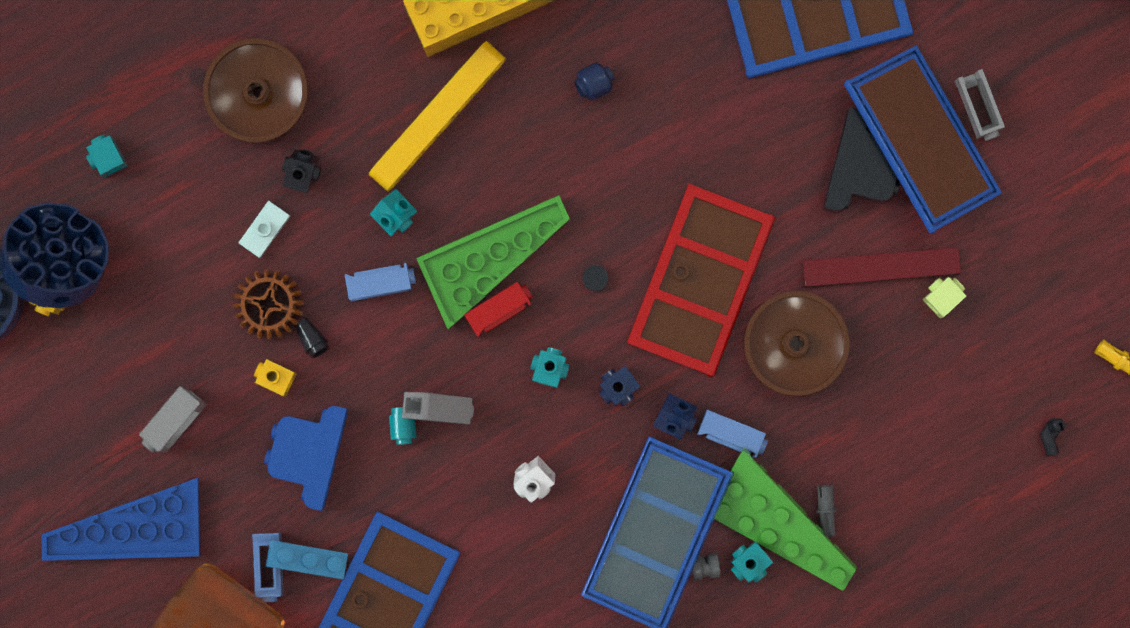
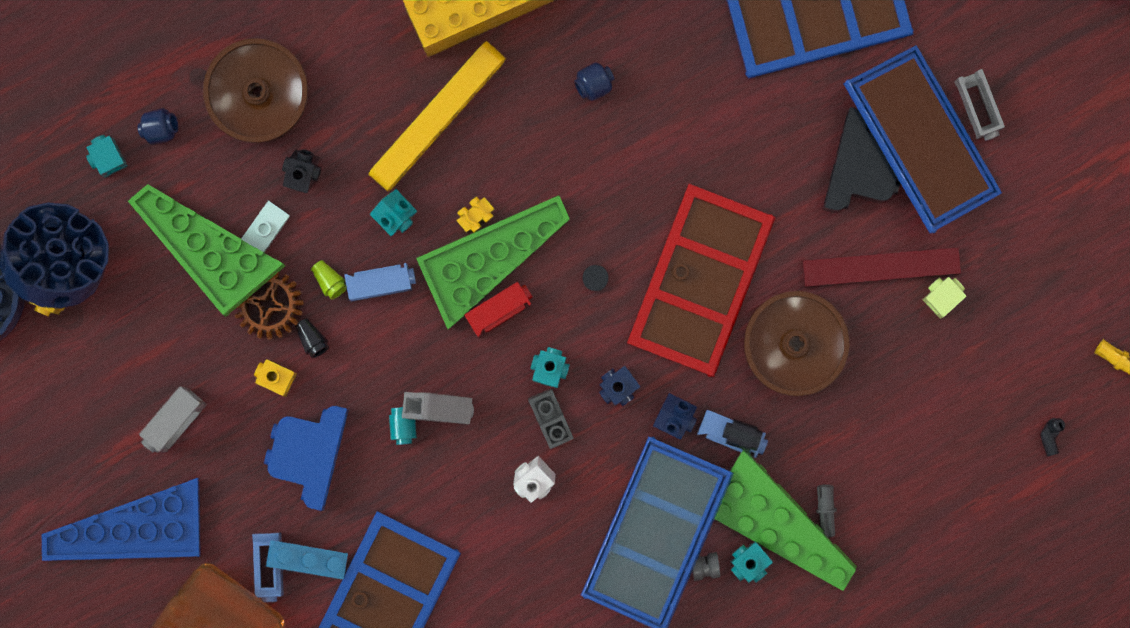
none -> bright green wing [128,184,285,317]
none -> dark blue head [138,108,179,145]
none -> lime cone [311,260,347,300]
none -> yellow piece [456,197,494,233]
none -> dark grey slope [528,388,574,449]
none -> black brick [722,419,763,451]

